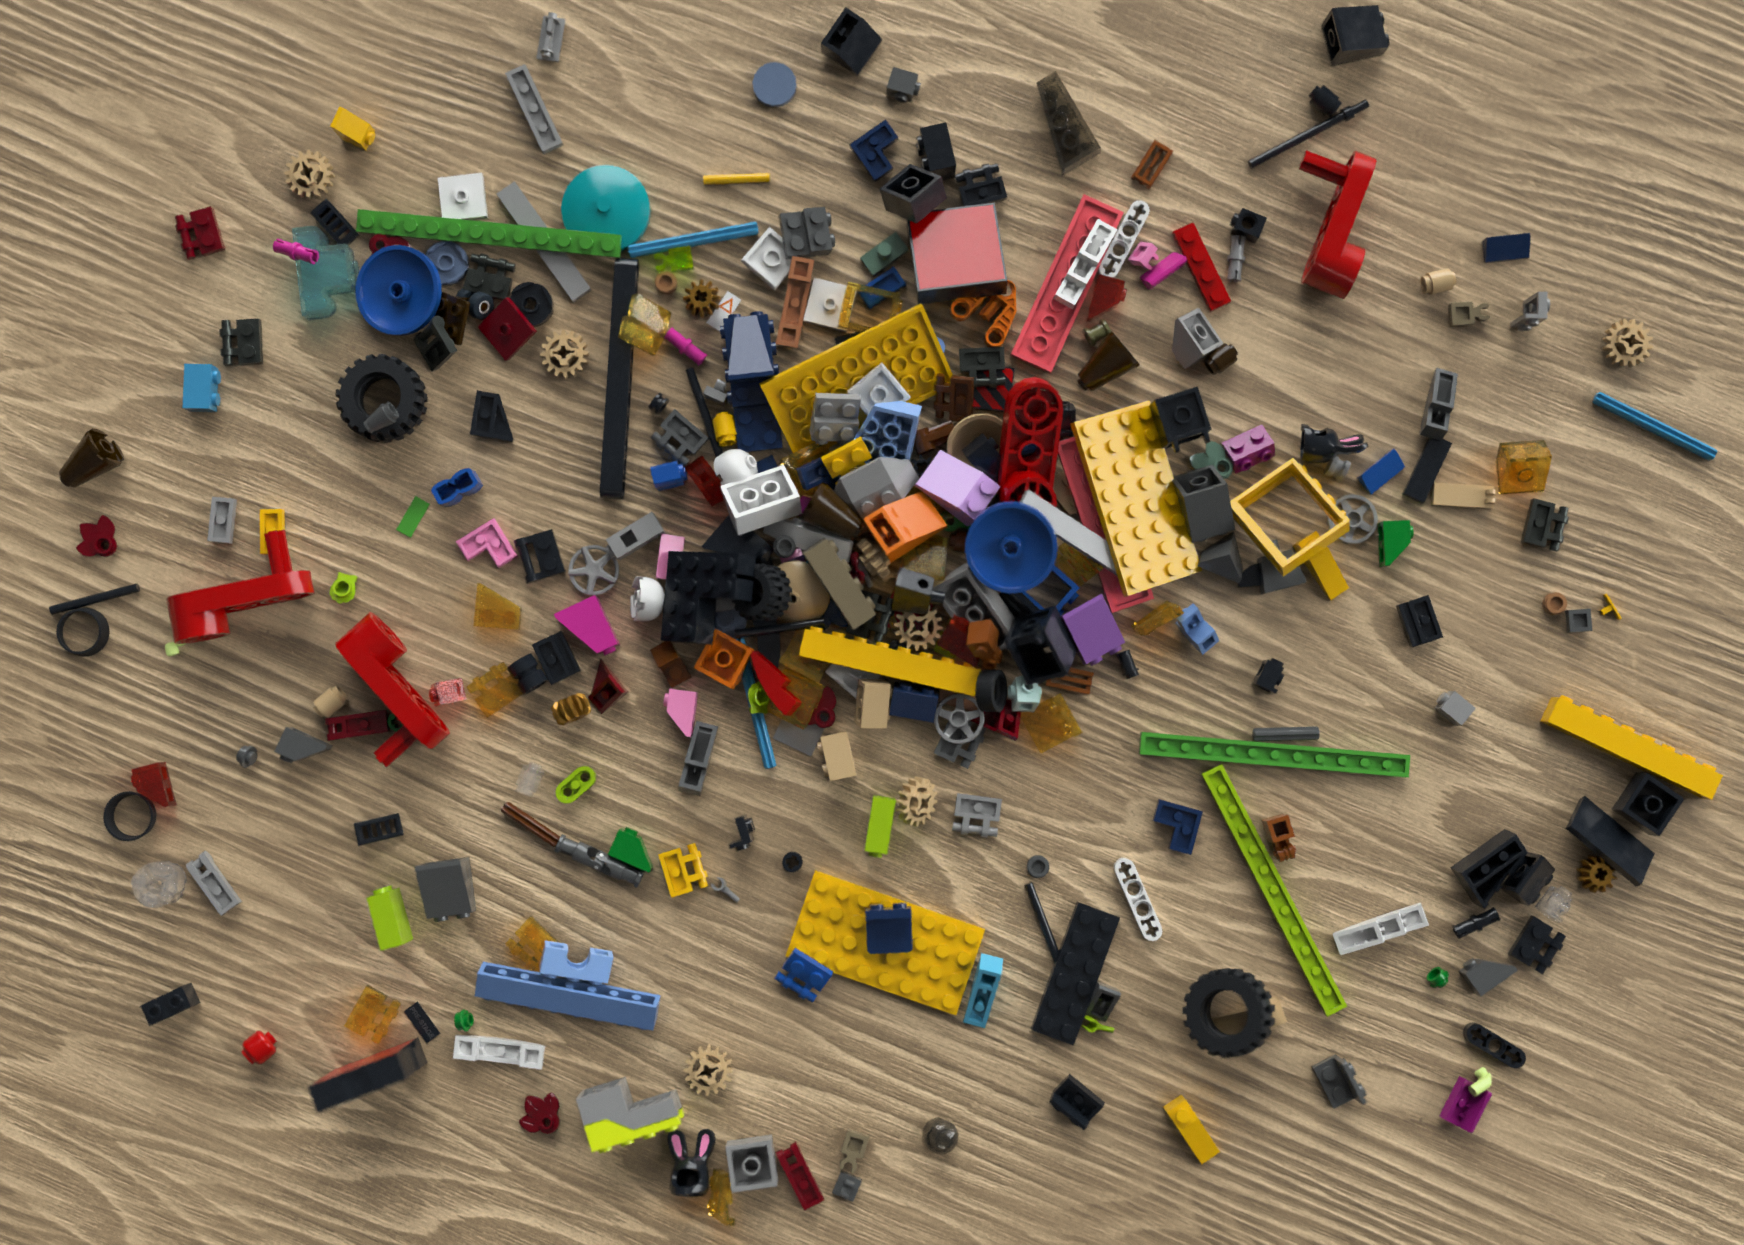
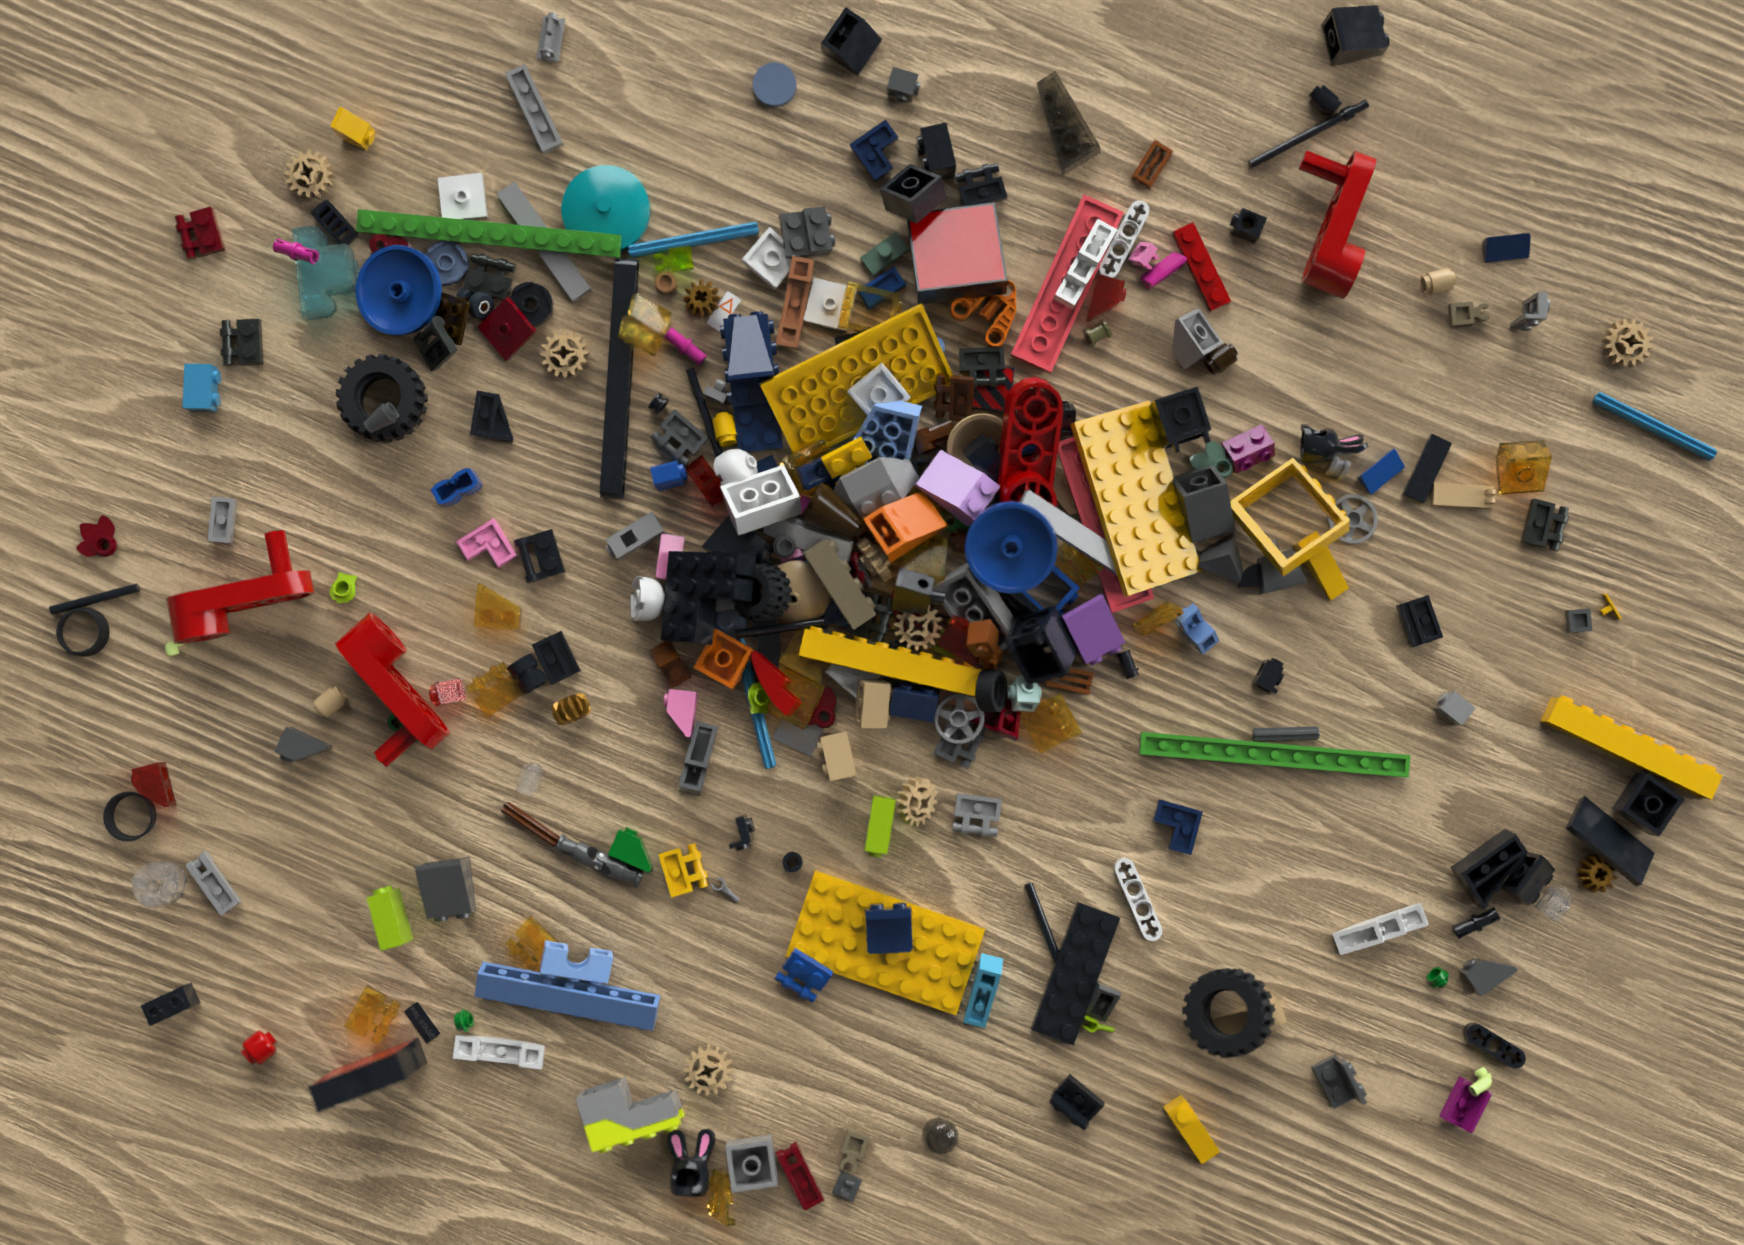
dark brown cone [59,428,124,488] -> none
dark grey plate [236,746,258,768] -> none
yellow plate [260,509,285,555] -> none
dark red plate [324,710,390,741] -> none
black slope [354,813,404,846] -> none
bright green sticker [396,496,430,538] -> none
dark red plate [519,1092,560,1134] -> none
dark pink slope [554,595,620,656] -> none
lime plate [556,766,596,804] -> none
light grey wheel [568,545,619,595] -> none
dark red slope [588,659,629,714] -> none
yellow bar [703,173,770,185] -> none
light grey plate [809,393,861,445] -> none
dark grey tile [1026,855,1049,878] -> none
dark brown cone [1077,331,1140,391] -> none
lime plate [1201,764,1348,1017] -> none
light grey pin [1227,235,1246,282] -> none
dark orange brick [1261,813,1296,863] -> none
green slope [1377,520,1414,568] -> none
dark grey slope [1420,368,1458,441] -> none
black plate [1508,915,1566,975] -> none
medium nougat tile [1542,592,1567,615] -> none

